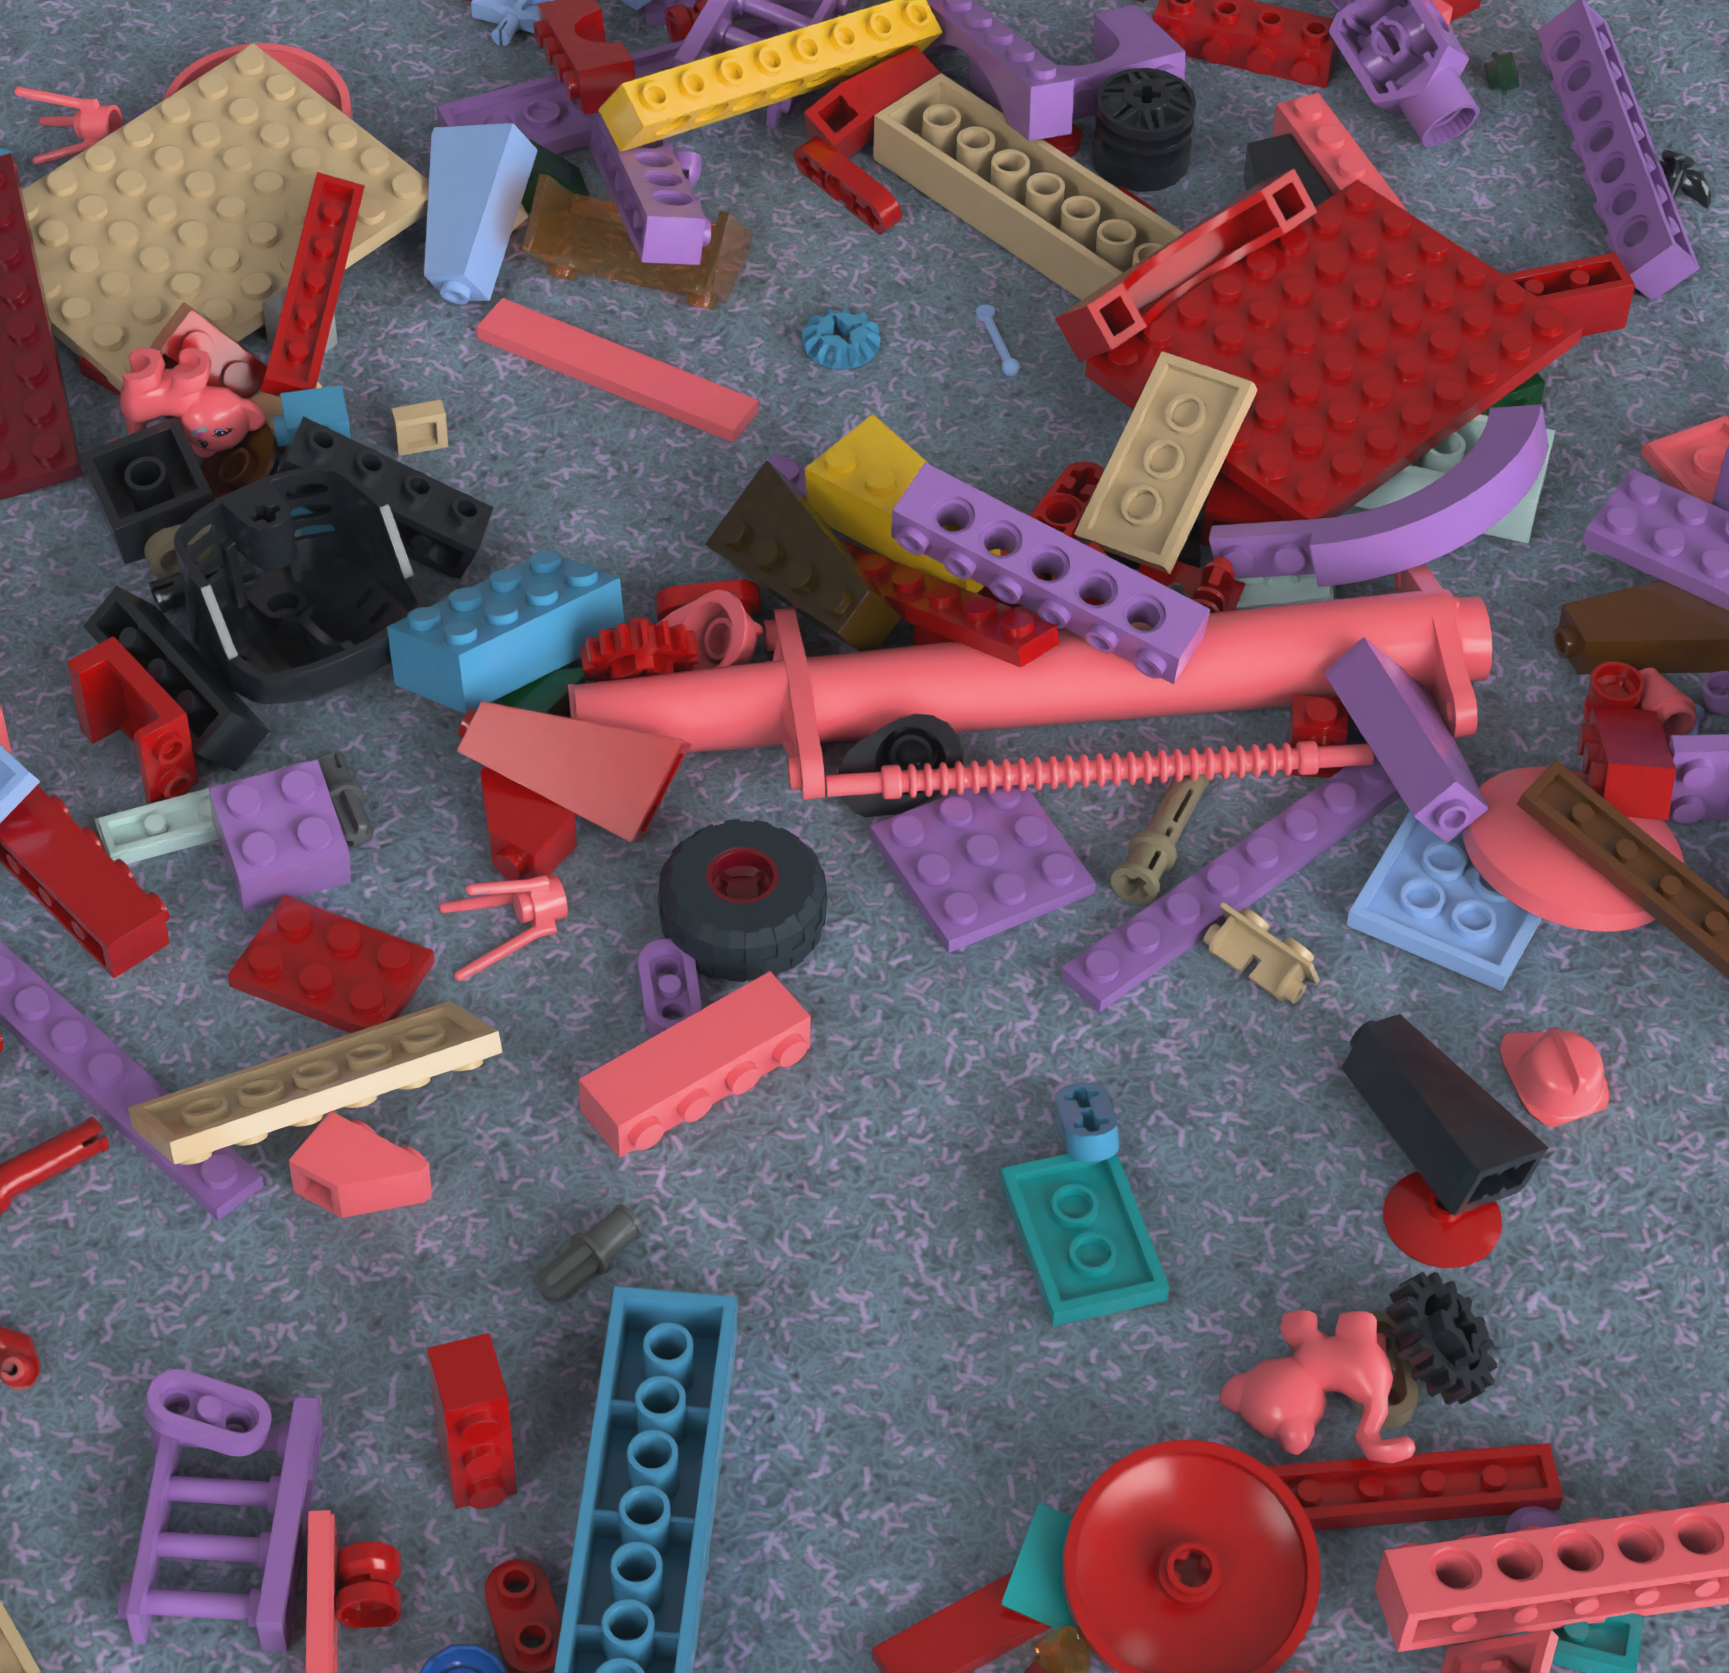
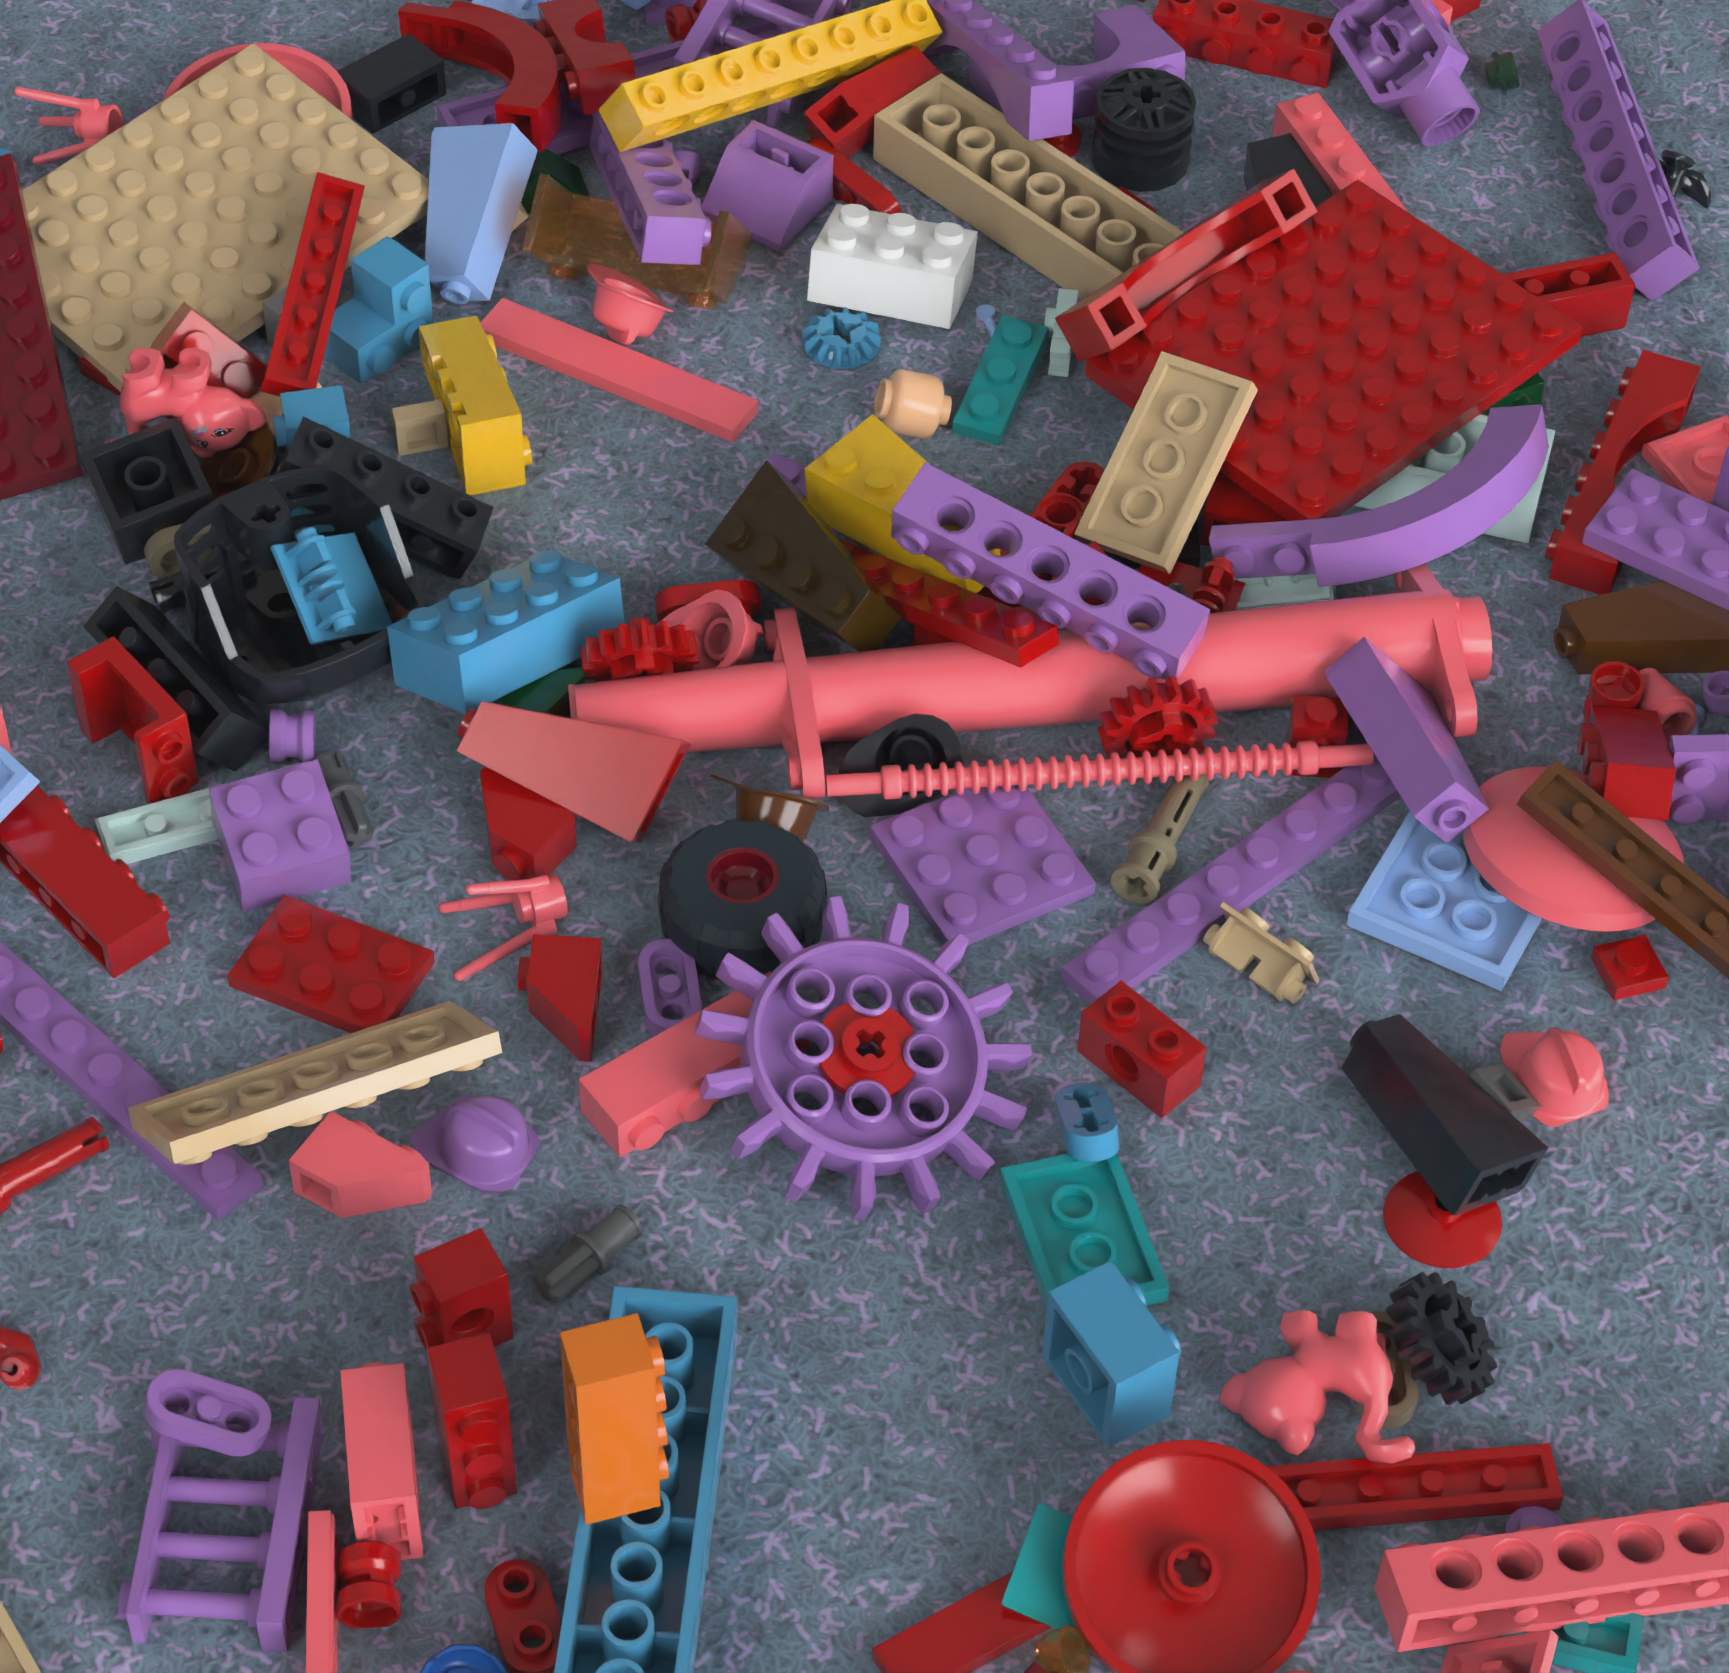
none -> medium lavender wheel [269,709,316,763]
none -> dark azure hinge [270,528,393,645]
none -> dark azure brick [324,236,434,384]
none -> black brick [337,33,447,134]
none -> coral window [340,1362,424,1560]
none -> red arch [398,1,562,152]
none -> medium lavender piece [409,1095,540,1192]
none -> red brick [409,1228,514,1351]
none -> yellow wedge [418,315,533,496]
none -> red slope [518,934,603,1062]
none -> orange brick [560,1313,669,1525]
none -> coral piece [587,264,674,346]
none -> medium lavender gear [695,896,1033,1220]
none -> medium lavender slope [701,120,833,252]
none -> reddish brown piece [711,774,829,842]
none -> white brick [807,204,978,329]
none -> light nougat head [874,369,952,439]
none -> teal plate [953,315,1049,446]
none -> dark azure brick [1042,1261,1181,1448]
none -> light aqua plate [1044,288,1078,377]
none -> red brick [1077,980,1207,1118]
none -> red gear [1097,675,1218,759]
none -> dark grey plate [1469,1063,1541,1122]
none -> red arch [1545,349,1701,595]
none -> red plate [1591,934,1669,1000]

